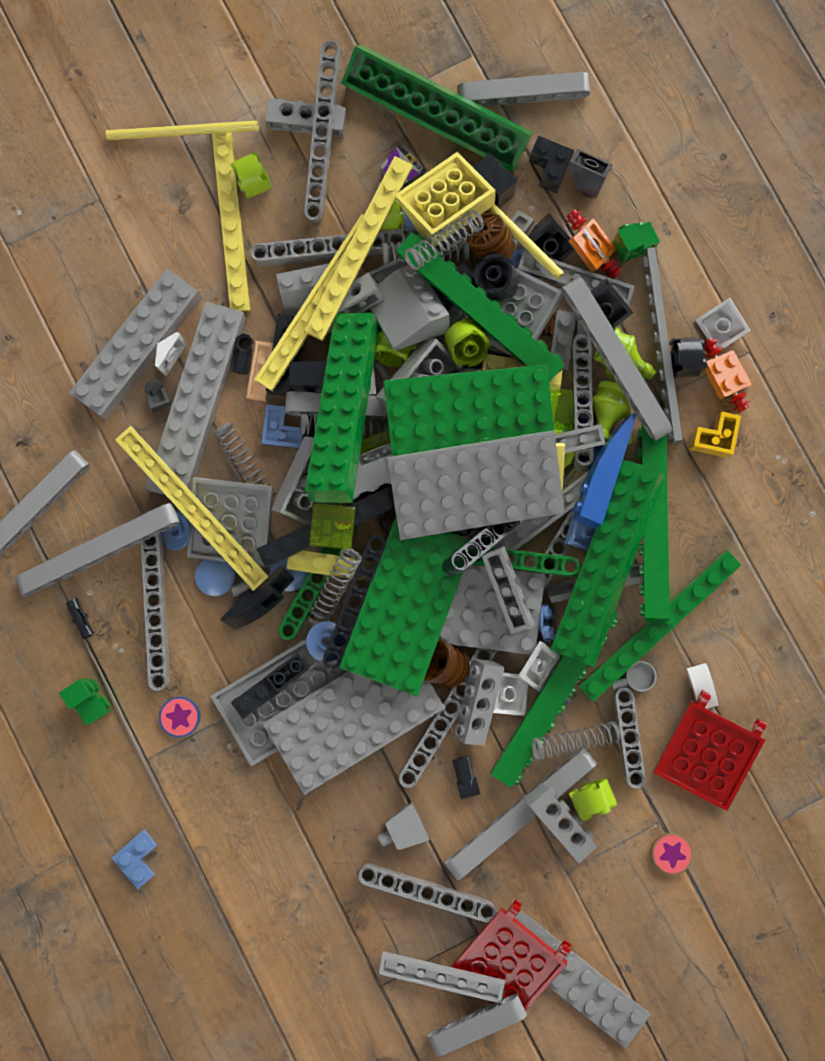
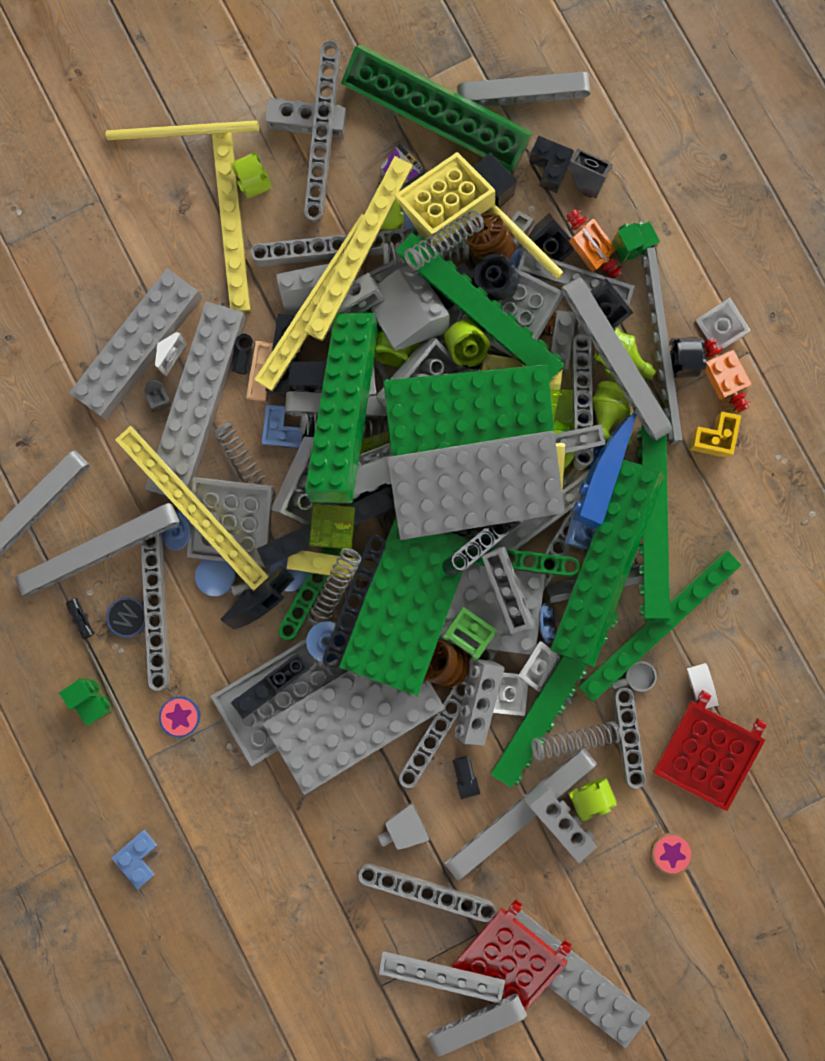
none -> black tile [107,597,145,637]
none -> bright green plate [442,607,498,661]

